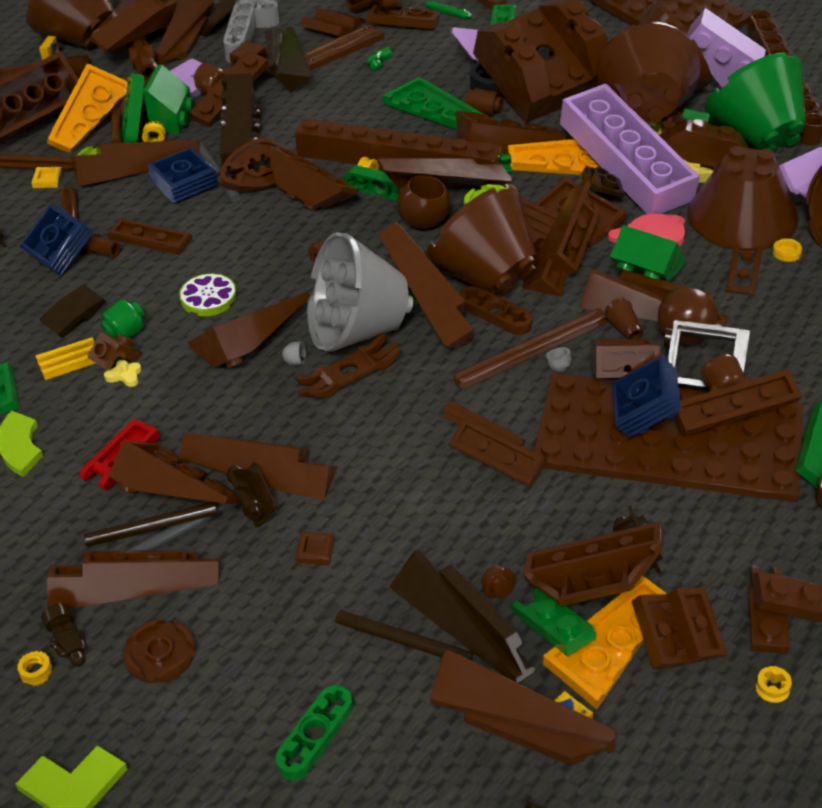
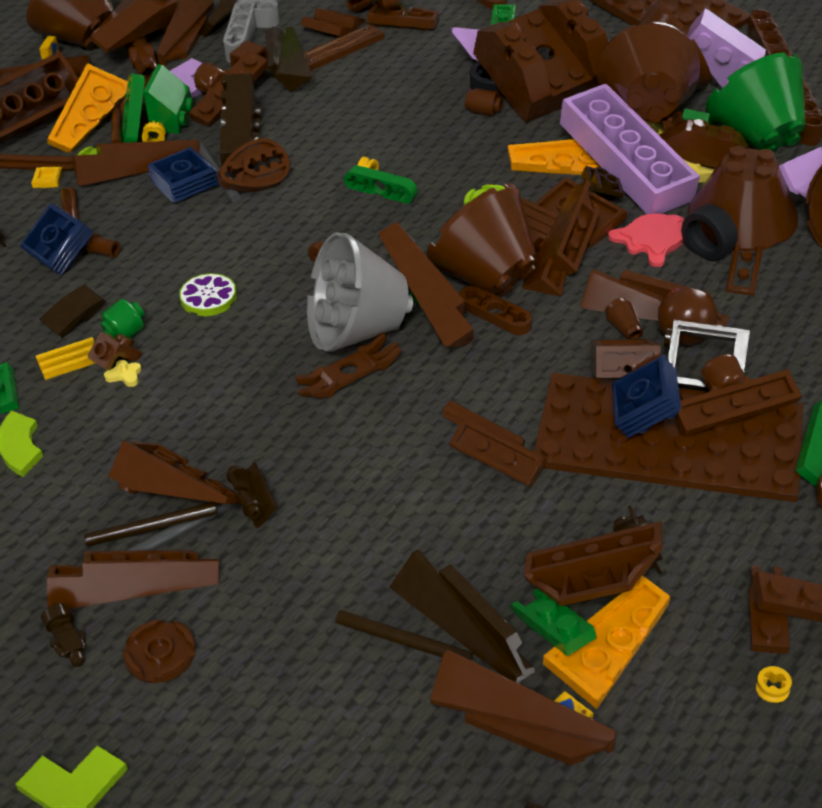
yellow axle [17,651,53,686] -> none
red hinge [79,419,160,490] -> none
reddish brown tile [107,218,192,255] -> none
reddish brown wedge [180,432,338,500] -> none
reddish brown wedge [187,292,310,369] -> none
reddish brown wedge [268,146,359,210] -> none
green beam [276,685,353,780] -> none
light grey hinge [282,341,306,366] -> none
reddish brown brick [295,118,501,168] -> none
reddish brown tile [295,532,335,565] -> none
green arm [366,47,392,71] -> none
reddish brown wedge [377,158,512,188] -> none
green wing [382,77,483,130] -> none
reddish brown helmet [397,175,450,230] -> none
green piece [425,1,472,19] -> none
reddish brown axle [453,308,607,389] -> none
reddish brown wedge [455,110,567,154] -> none
reddish brown plate [481,565,516,599] -> none
green piece [501,153,512,173] -> none
light grey hinge [546,347,572,373] -> none
green slope [610,225,687,282] -> none
reddish brown slope [632,587,727,670] -> none
yellow tile [773,238,802,262] -> none
none -> black tyre [681,204,738,261]

